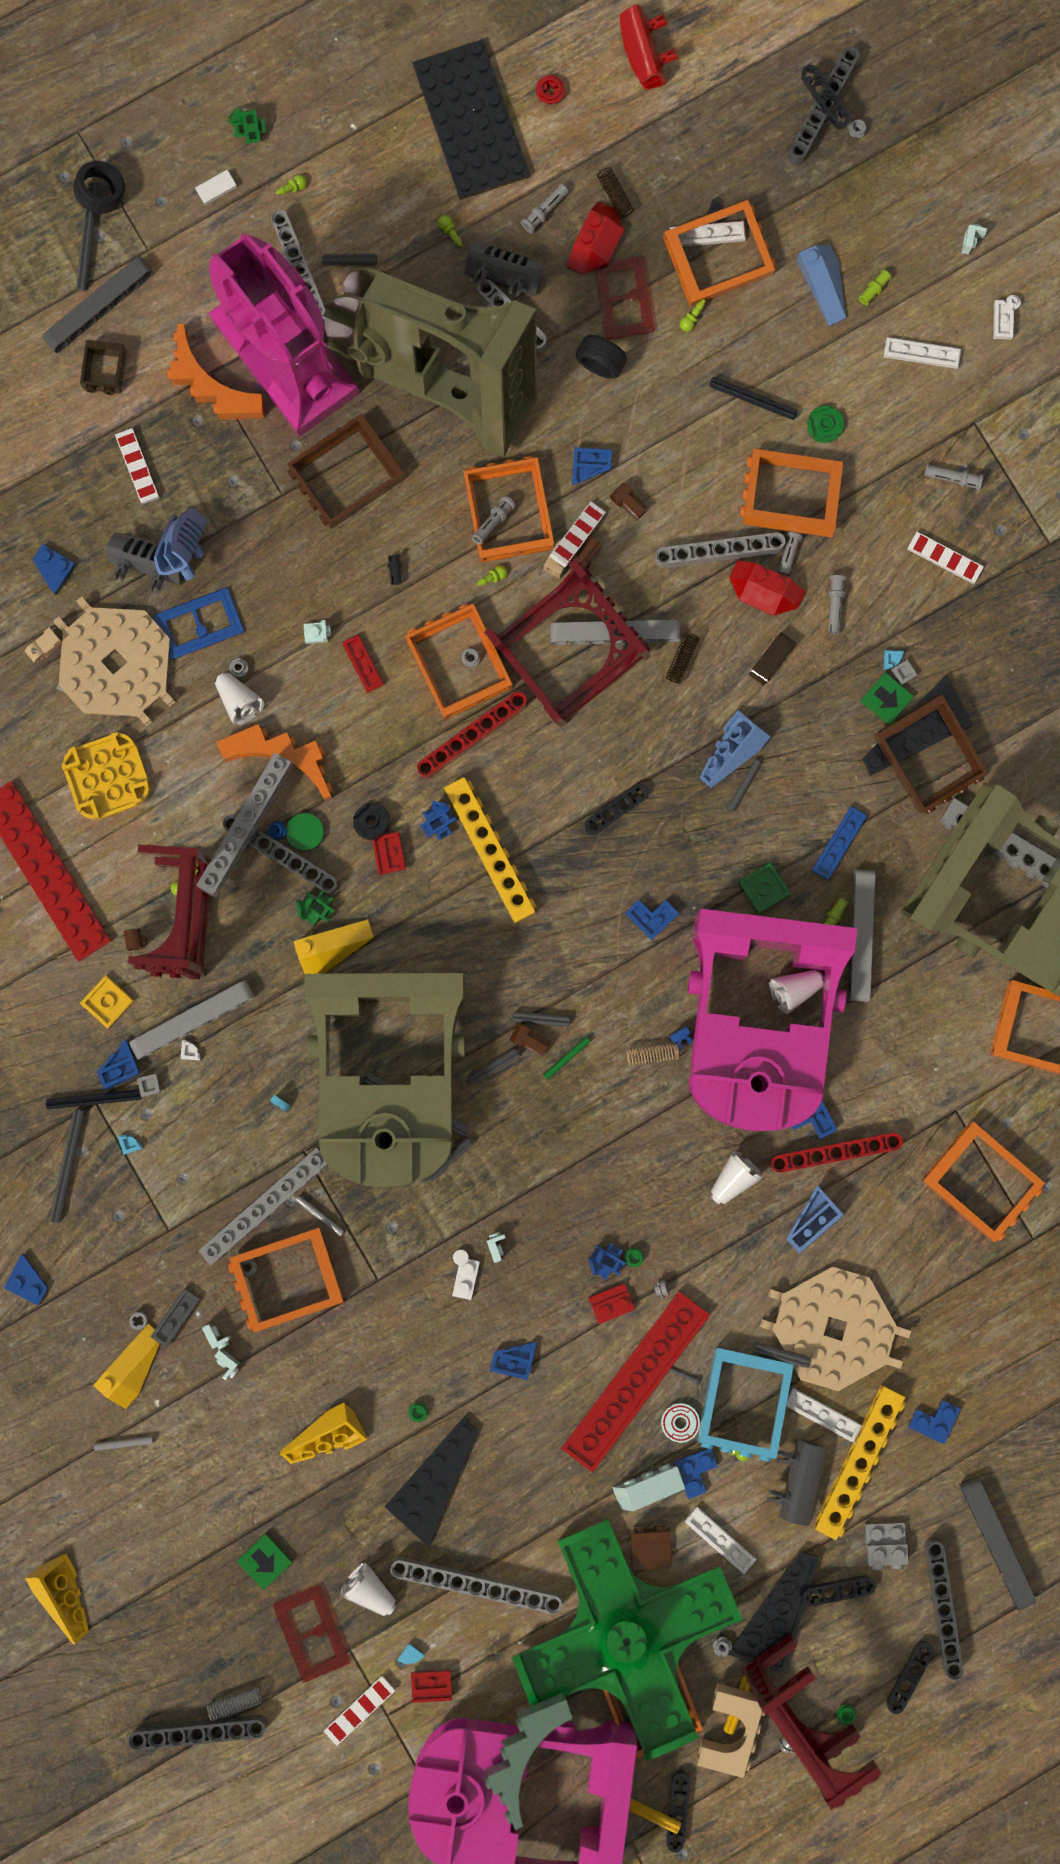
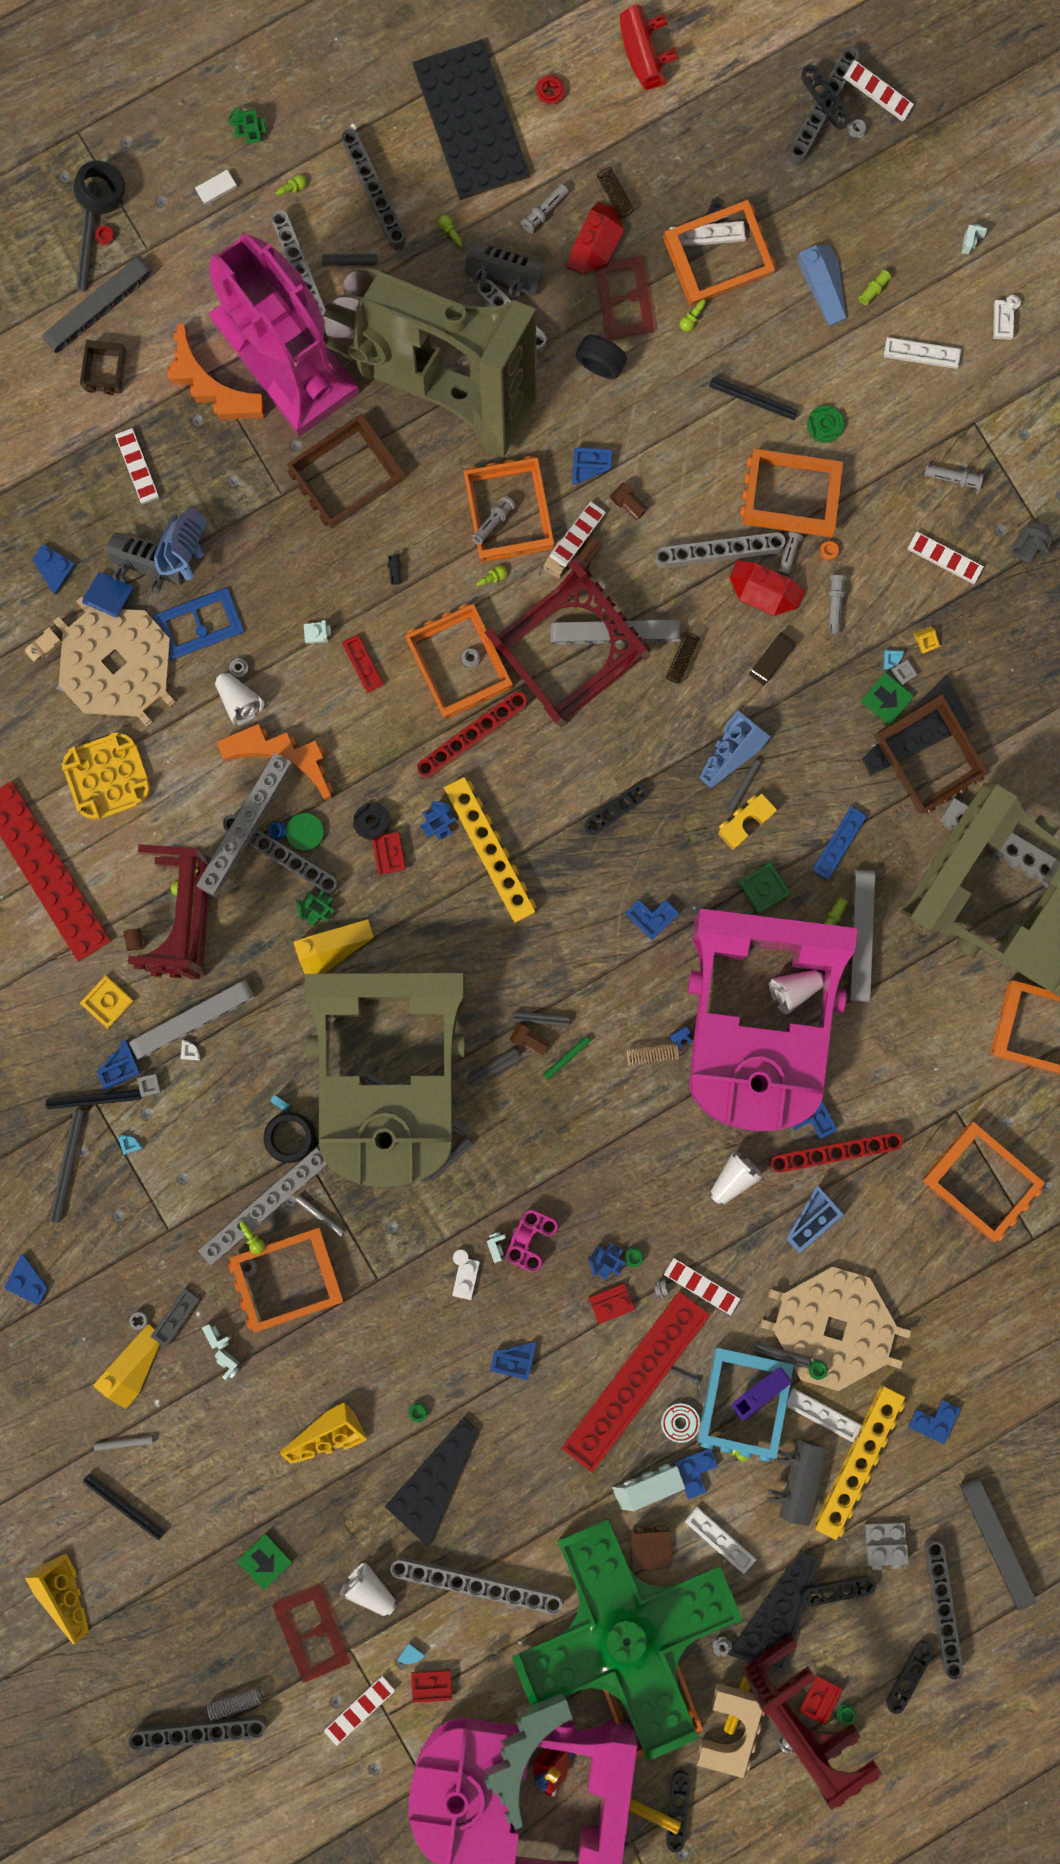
none -> blue tile [82,572,134,618]
none -> black axle [83,1474,165,1540]
none -> red tile [95,225,115,246]
none -> lime bar [239,1221,265,1254]
none -> black tyre [263,1112,316,1163]
none -> dark grey beam [342,129,406,250]
none -> dark pink beam [506,1210,558,1272]
none -> red torso [533,1748,580,1796]
none -> tile [663,1258,740,1316]
none -> yellow arch [718,793,777,850]
none -> dark purple slope [731,1366,793,1421]
none -> red plate [798,1674,843,1725]
none -> green plate [808,1360,828,1380]
none -> orange tile [820,541,839,561]
none -> white tile [843,60,914,121]
none -> yellow slope [914,626,940,654]
none -> dark grey helmet [1011,522,1053,563]

